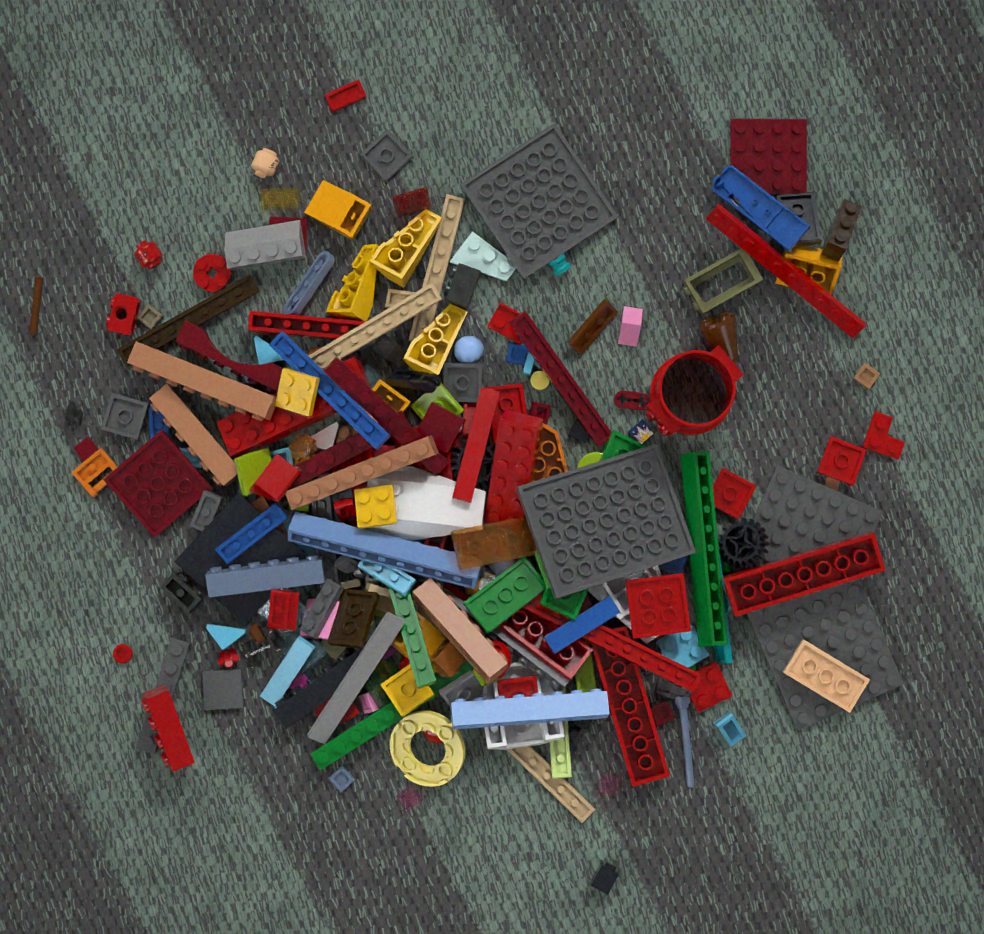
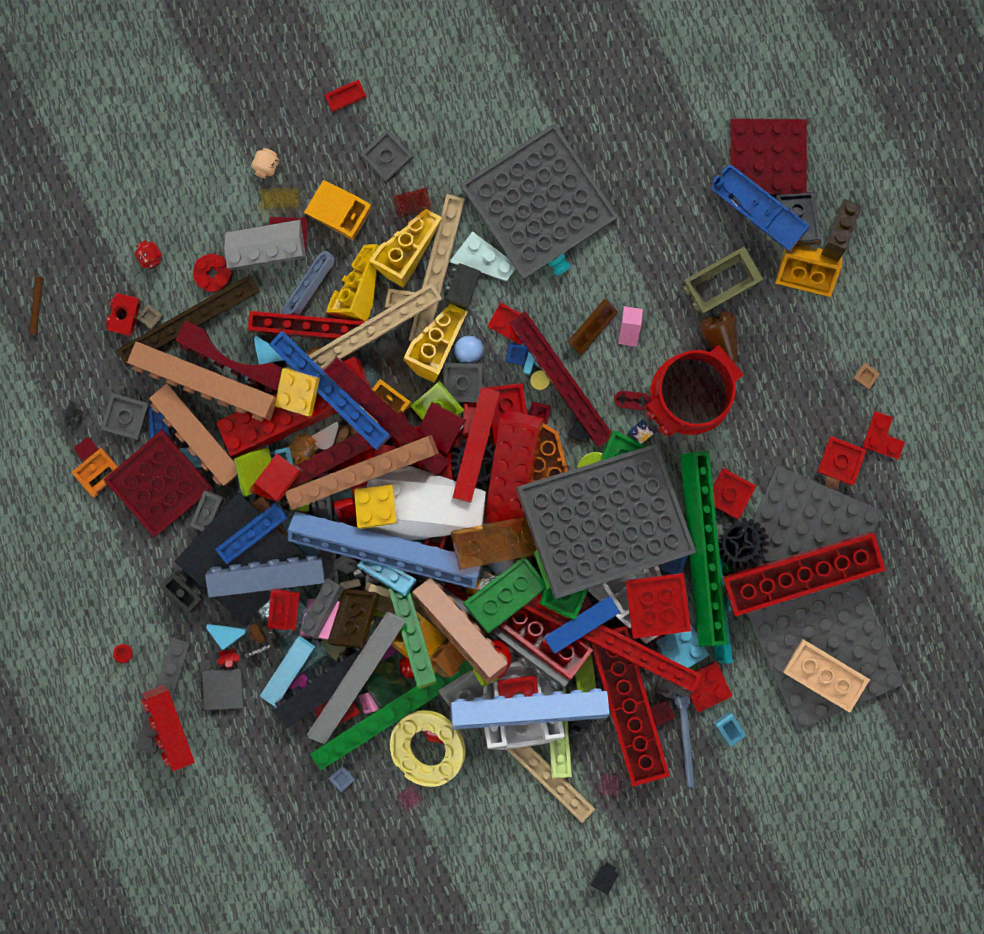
yellow plate [380,664,435,717] -> none
black hinge [386,368,442,393] -> none
red plate [706,203,866,338] -> none

